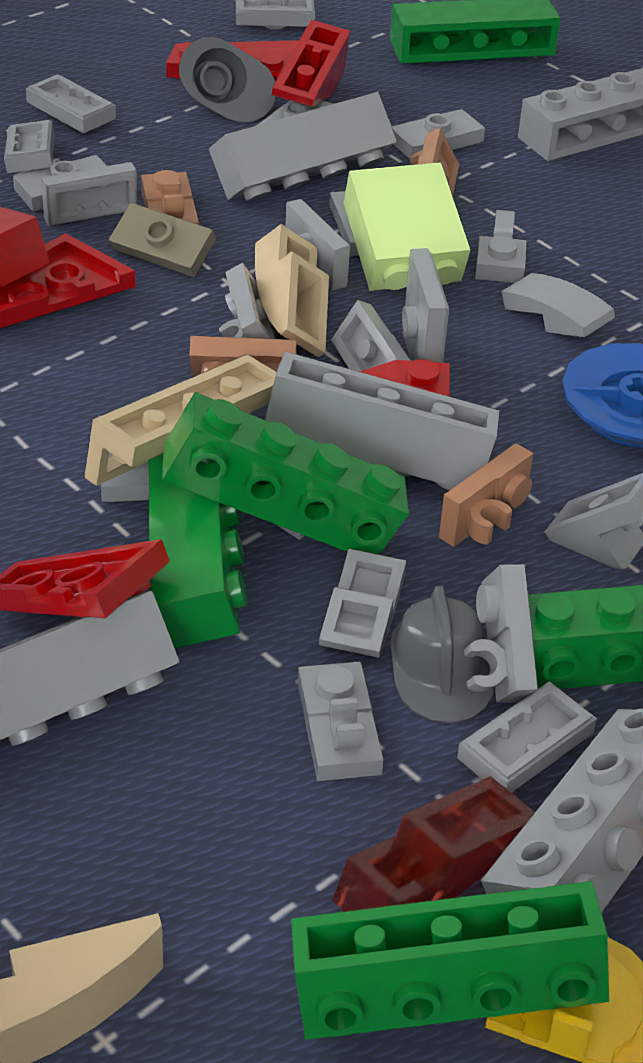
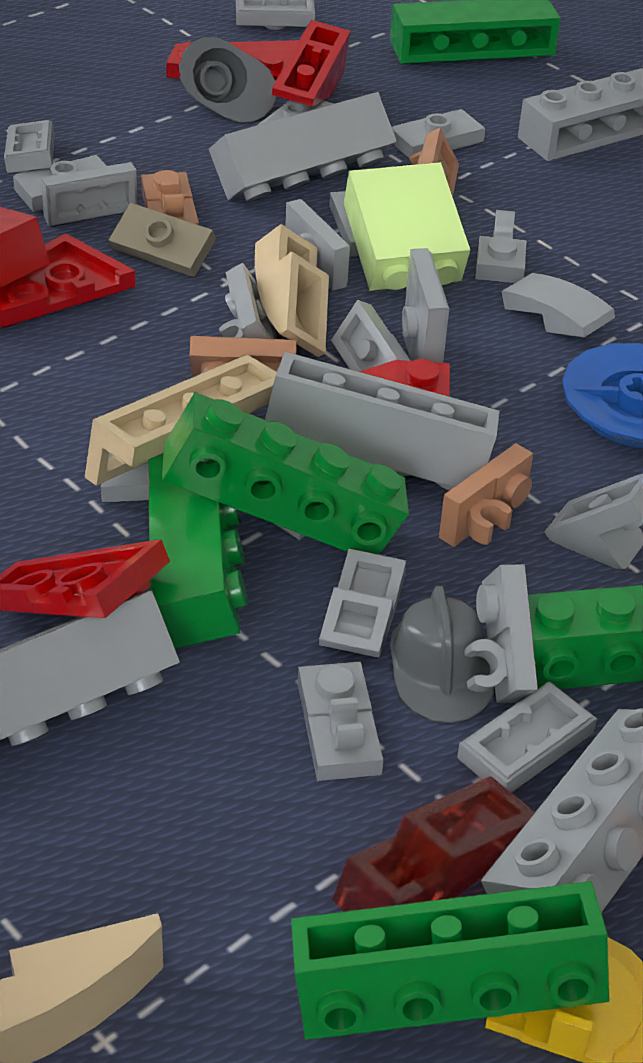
light grey plate [26,74,116,133] -> none

